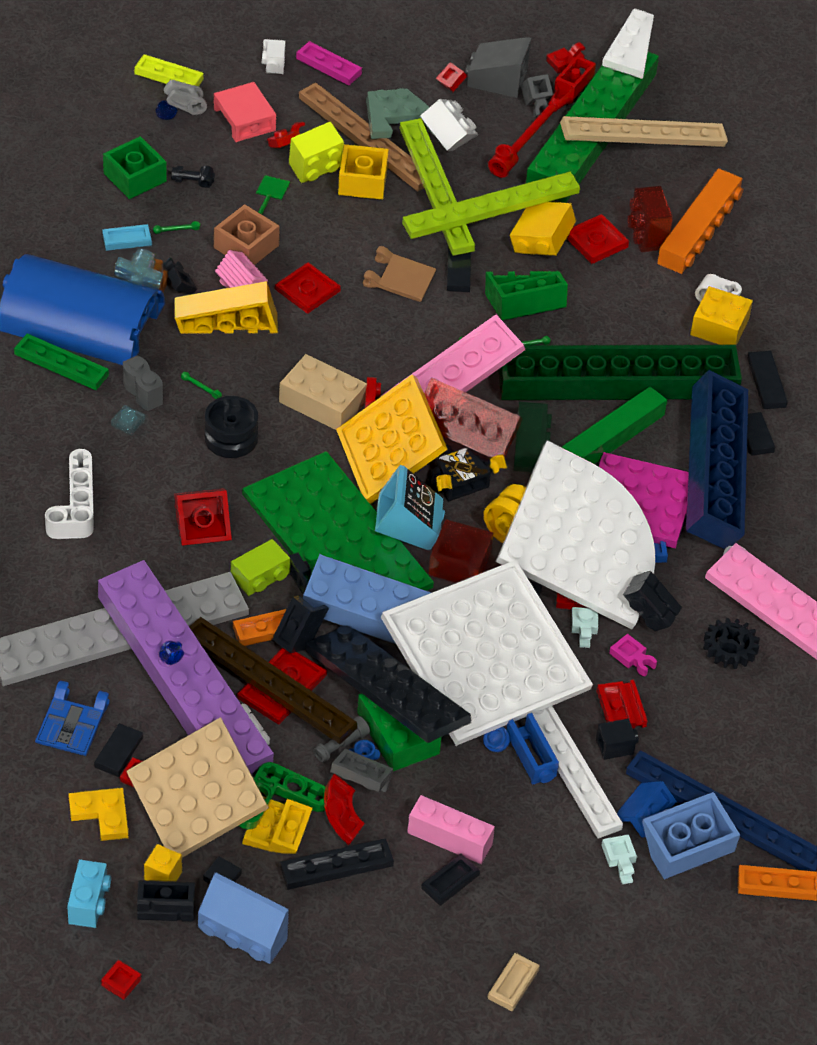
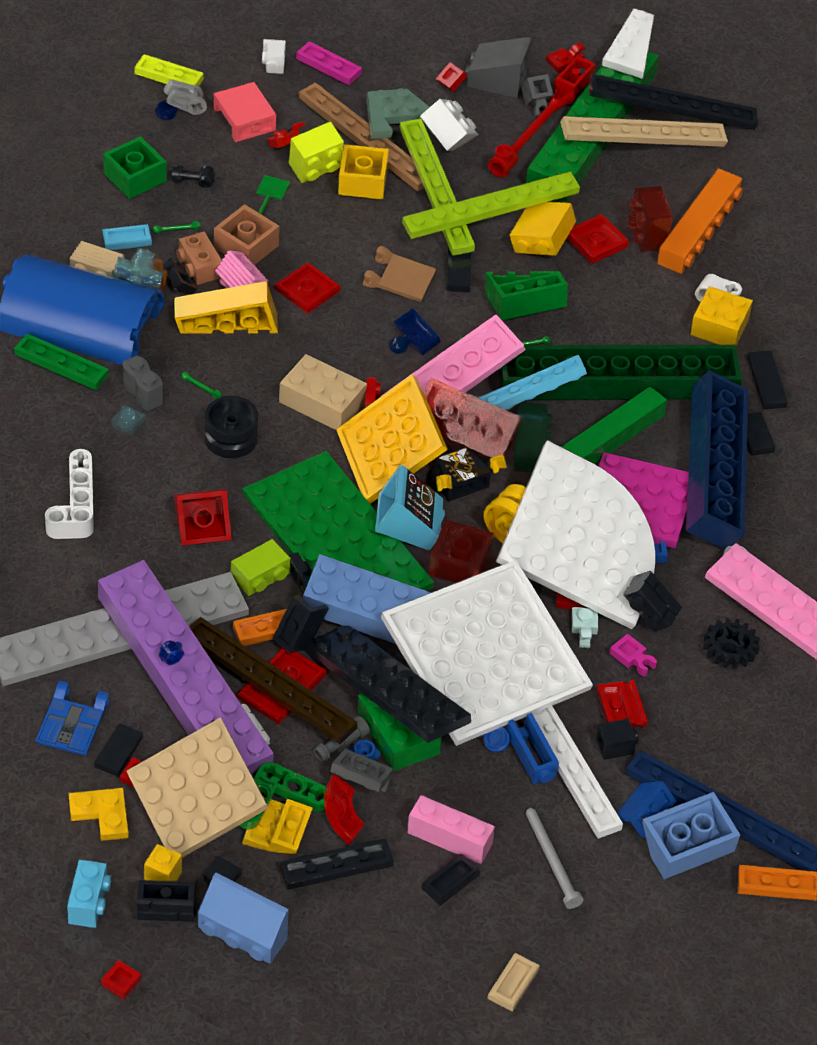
light aqua plate [602,835,636,884] -> none
none -> tan brick [70,241,125,278]
none -> nougat brick [176,232,222,285]
none -> clear blue plate [389,308,441,356]
none -> medium azure plate [445,355,587,431]
none -> light grey bar [526,808,583,909]
none -> black plate [589,74,758,130]

